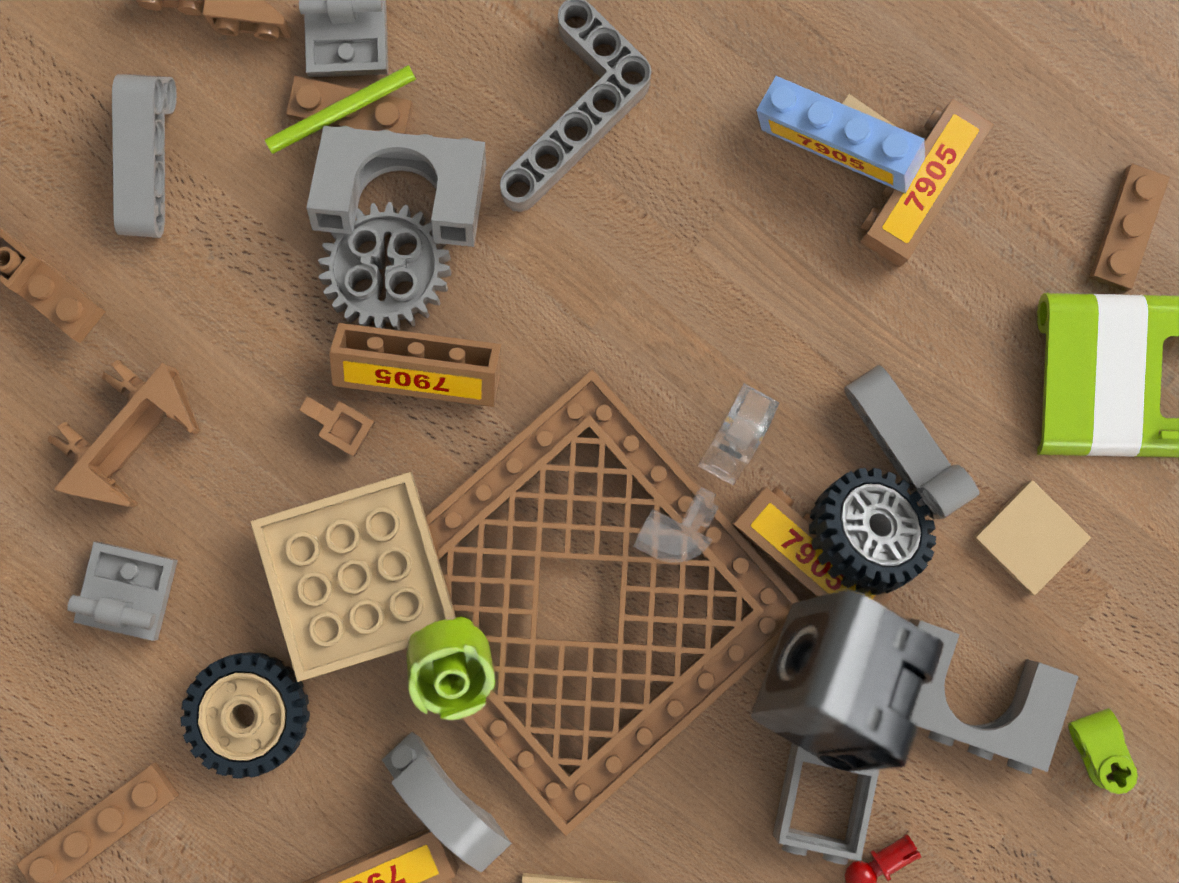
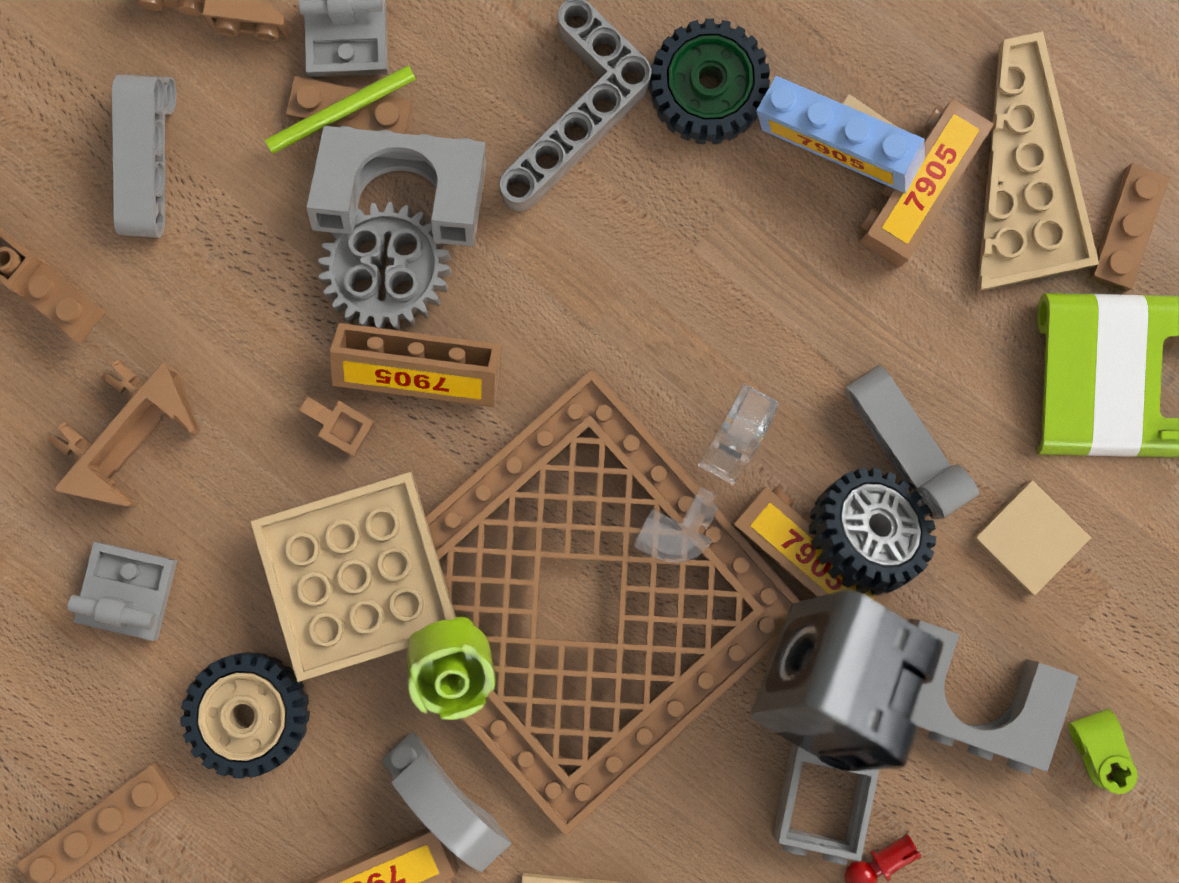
none -> wheel [650,19,770,145]
none -> tan wing [977,31,1099,292]

